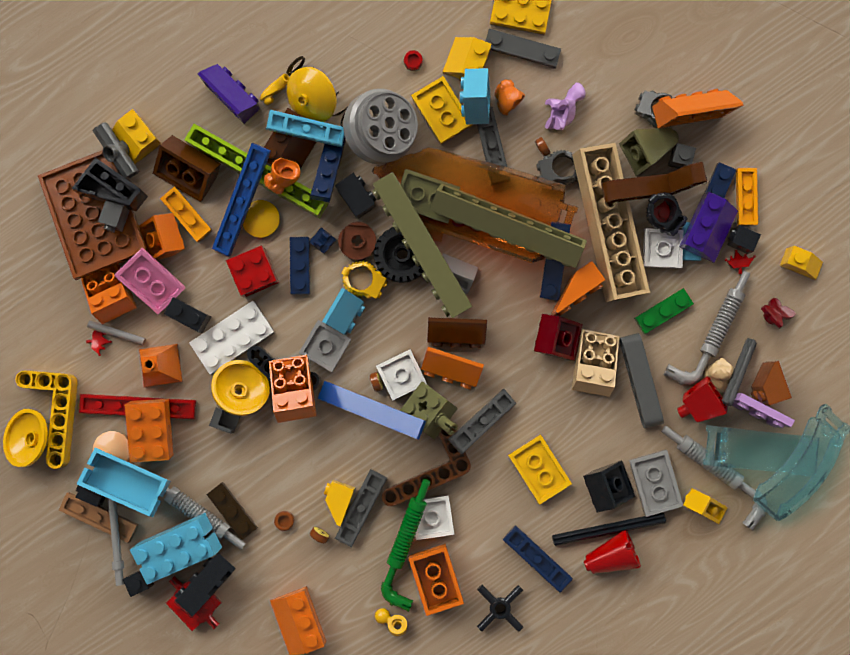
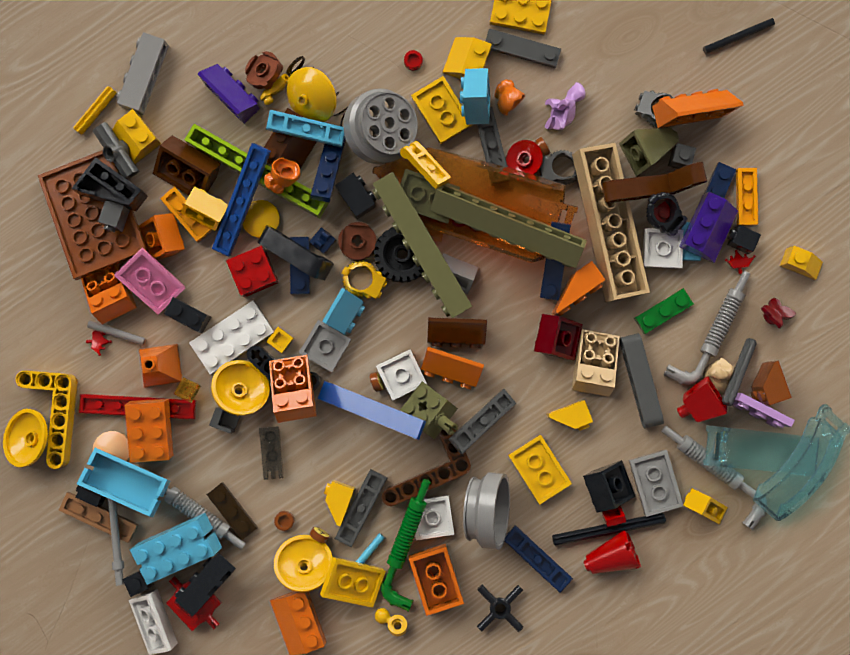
none -> yellow axle [73,86,116,135]
none -> light grey brick [117,32,169,115]
none -> white slope [129,589,178,655]
none -> clear yellow plate [174,377,201,403]
none -> yellow brick [181,187,228,231]
none -> copper plate [245,51,283,90]
none -> black beam [258,225,334,281]
none -> clear smoke hinge [259,426,284,480]
none -> yellow plate [266,327,294,354]
none -> yellow dish [274,535,332,592]
none -> yellow plate [320,557,386,608]
none -> medium azure bar [356,533,385,564]
none -> yellow plate [400,141,451,189]
none -> light grey wheel [463,472,510,550]
none -> red dish [506,140,543,178]
none -> yellow slope [547,400,593,431]
none -> red plate [602,506,626,527]
none -> black bar [703,18,775,54]

